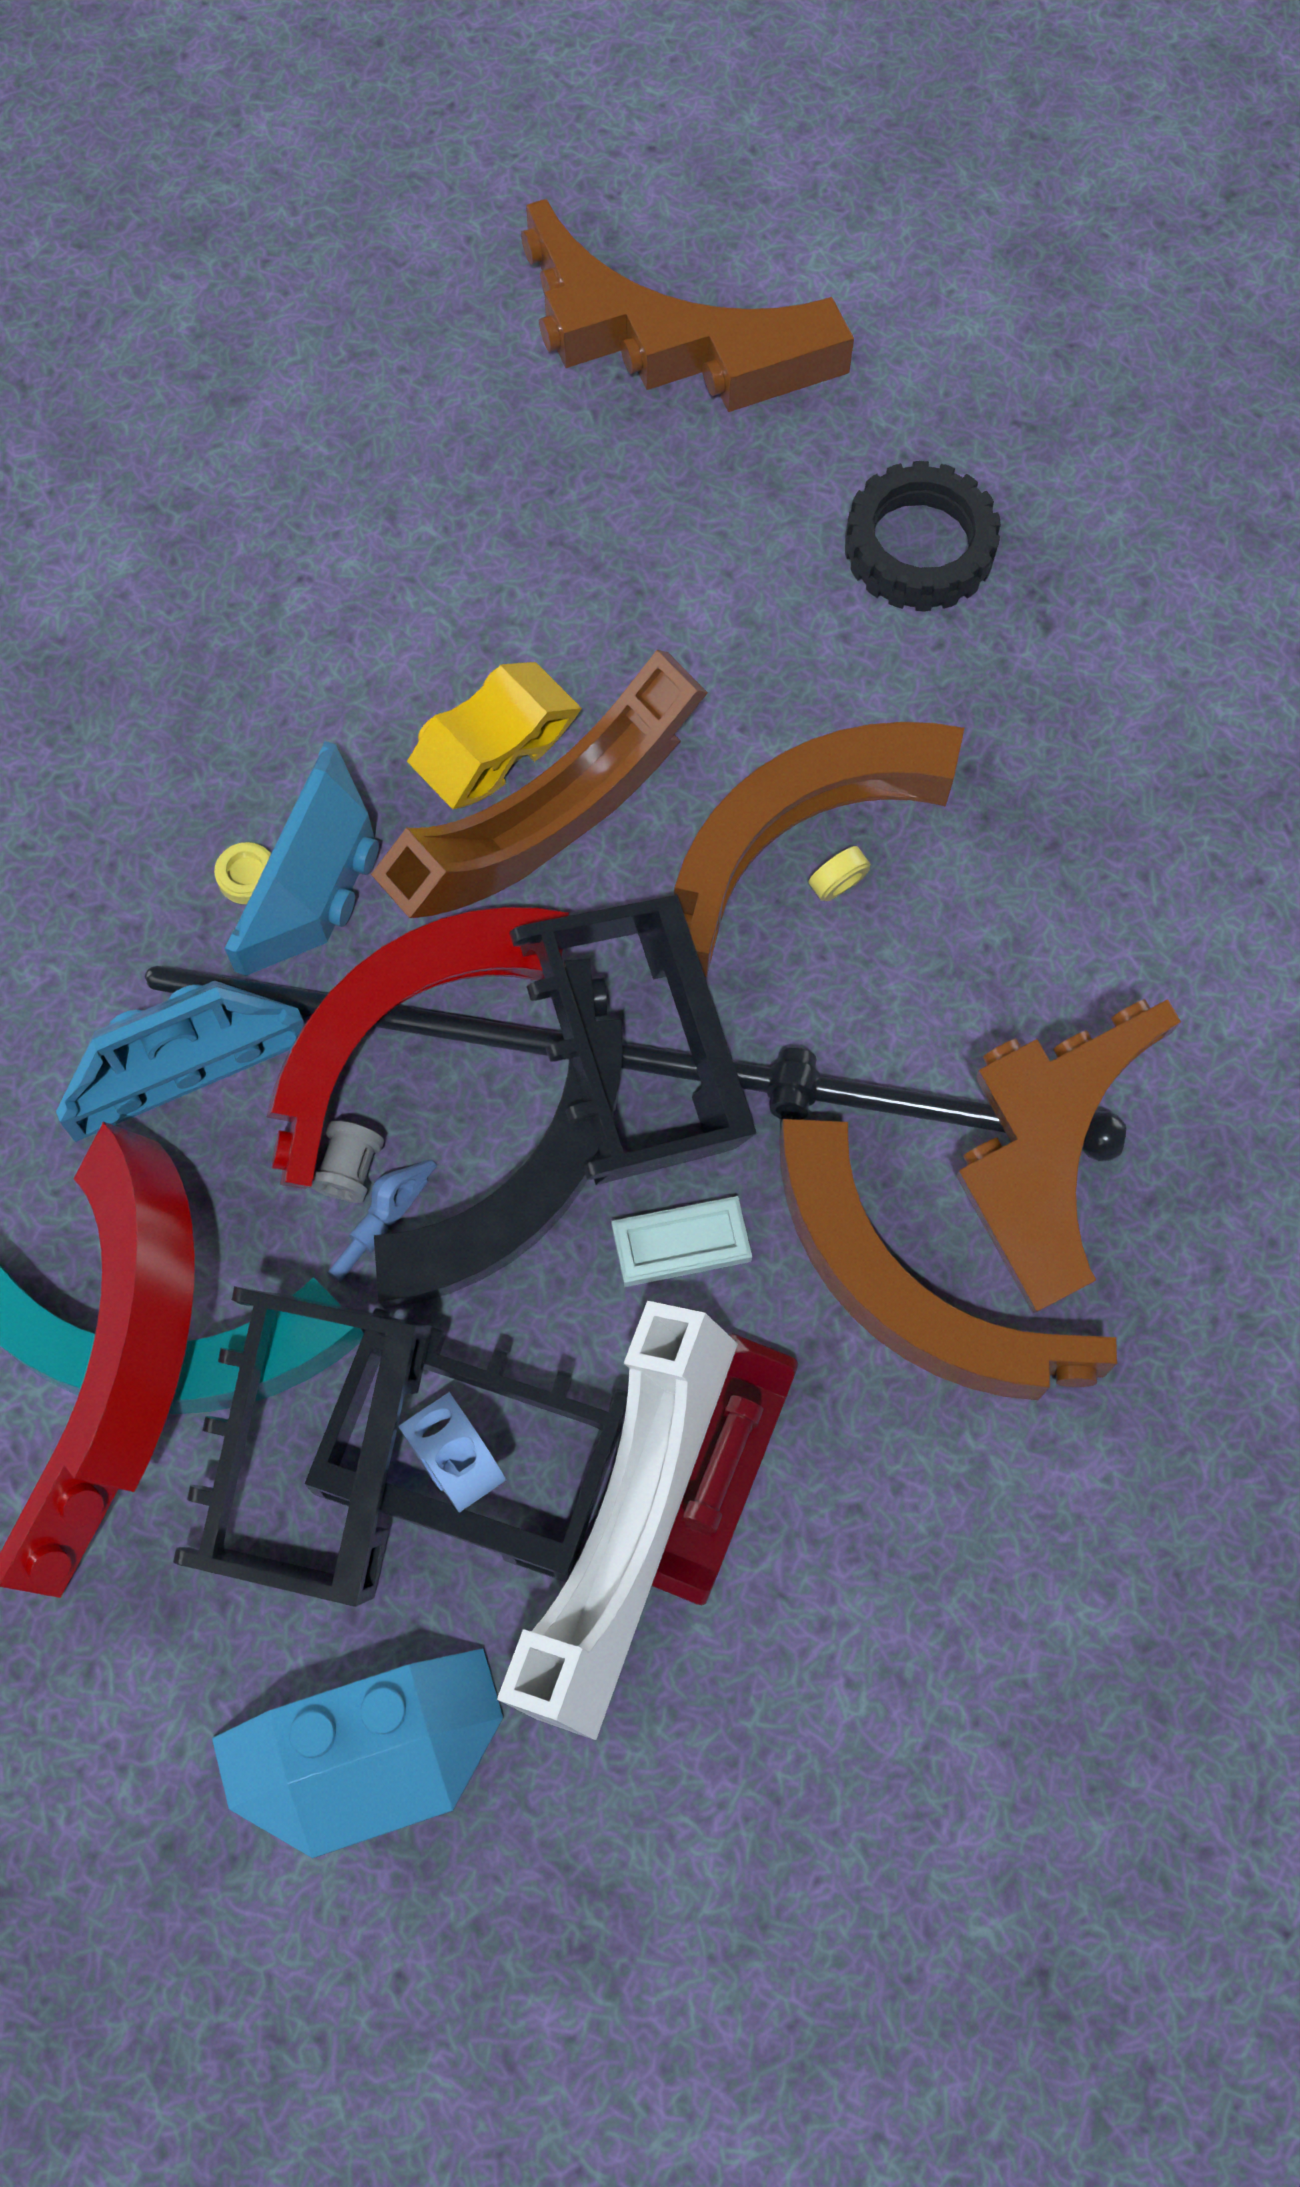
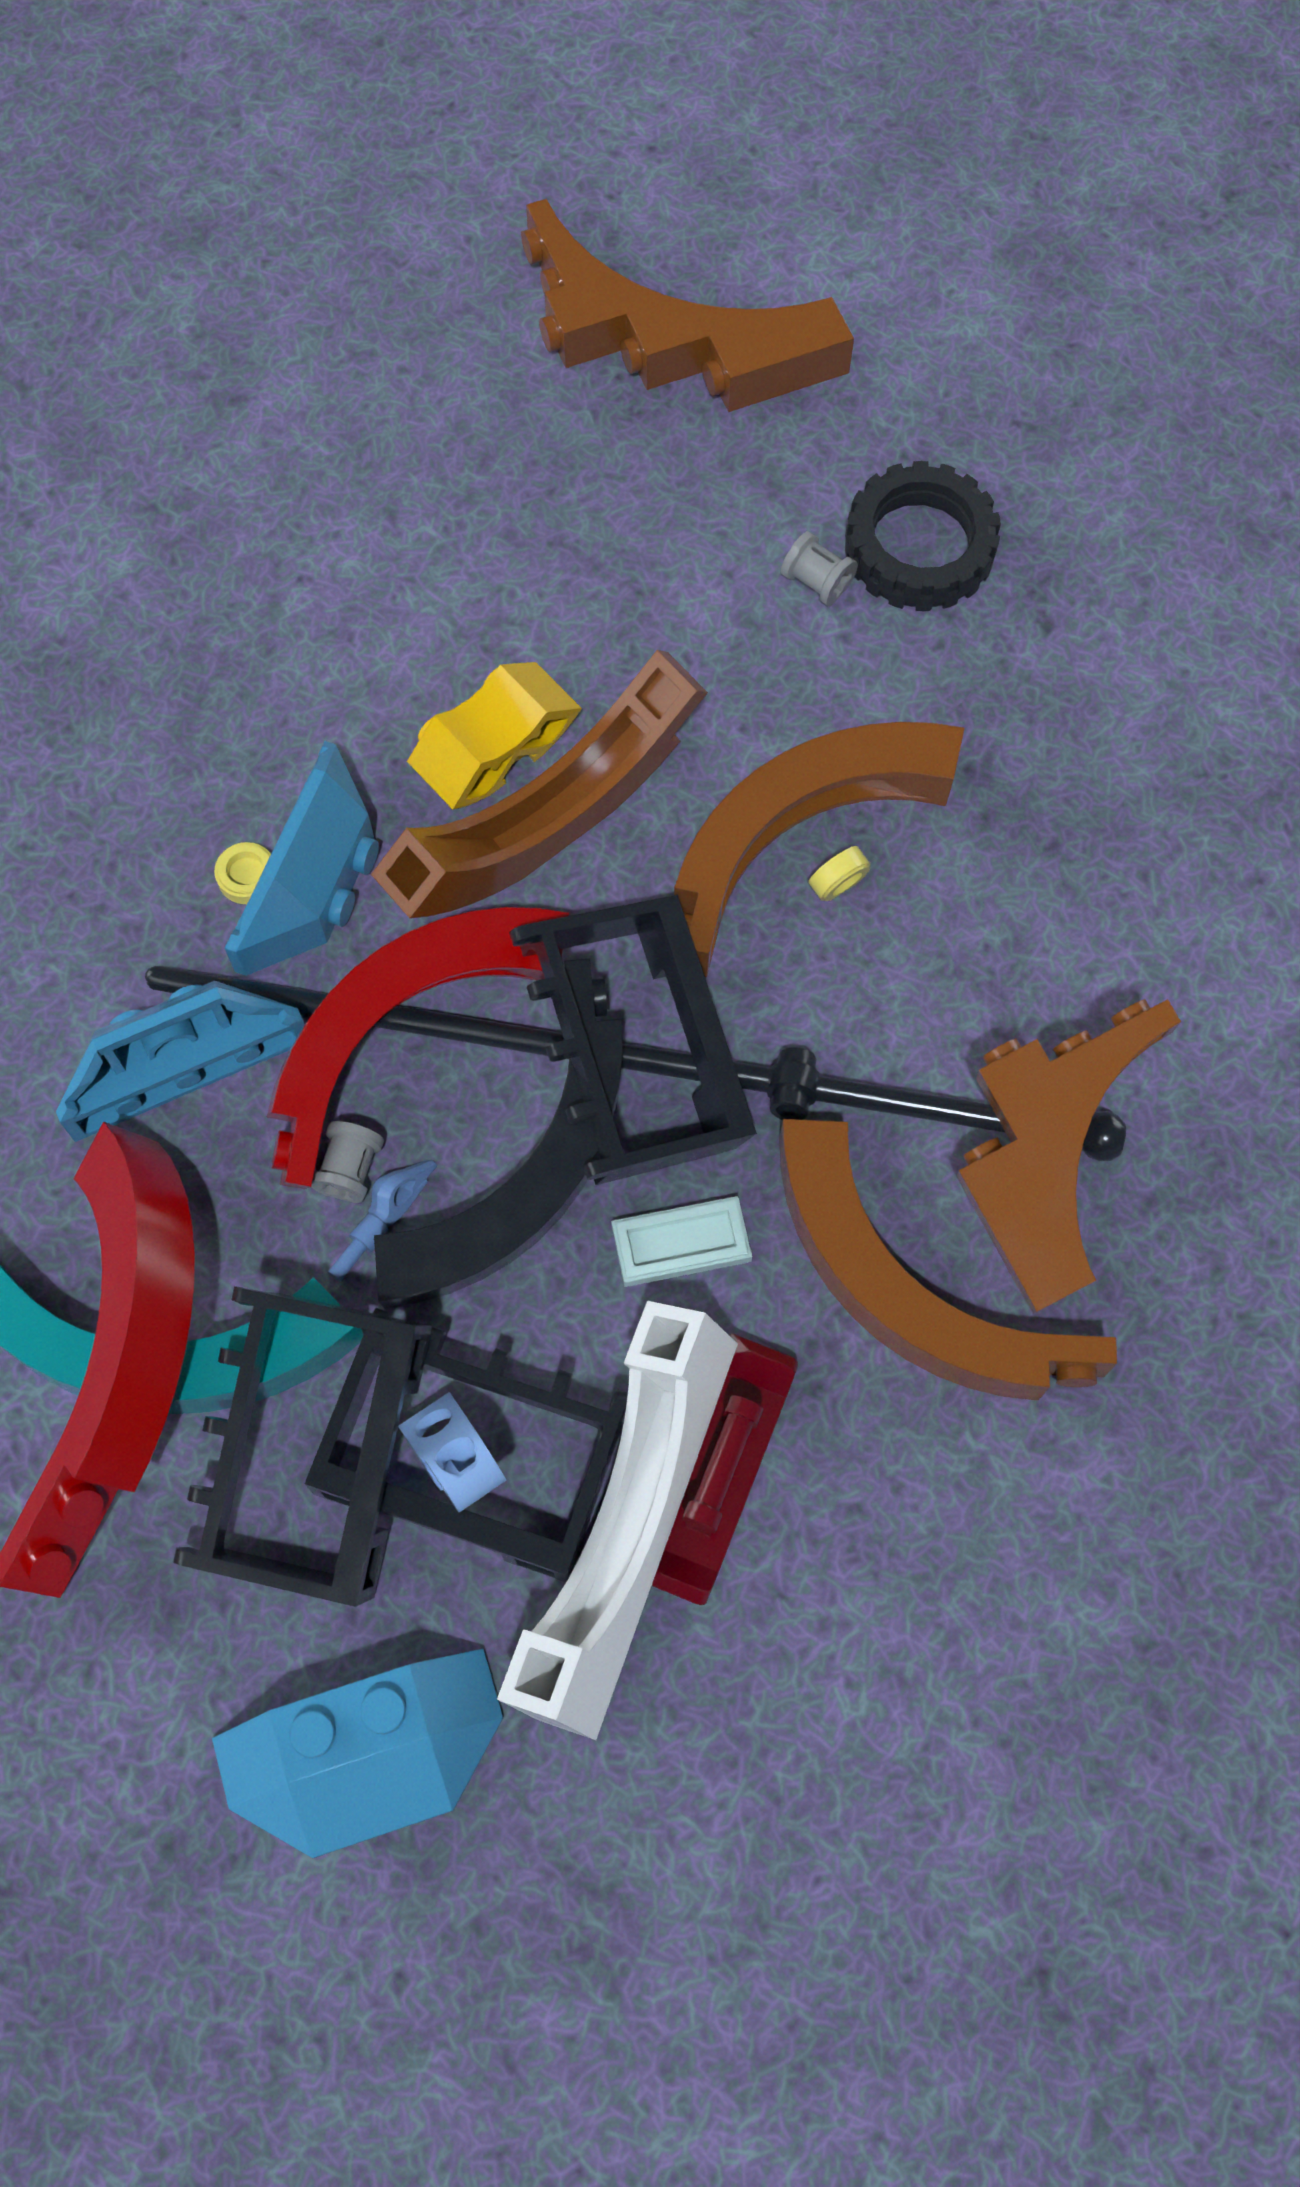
none -> light grey bush [781,531,858,607]

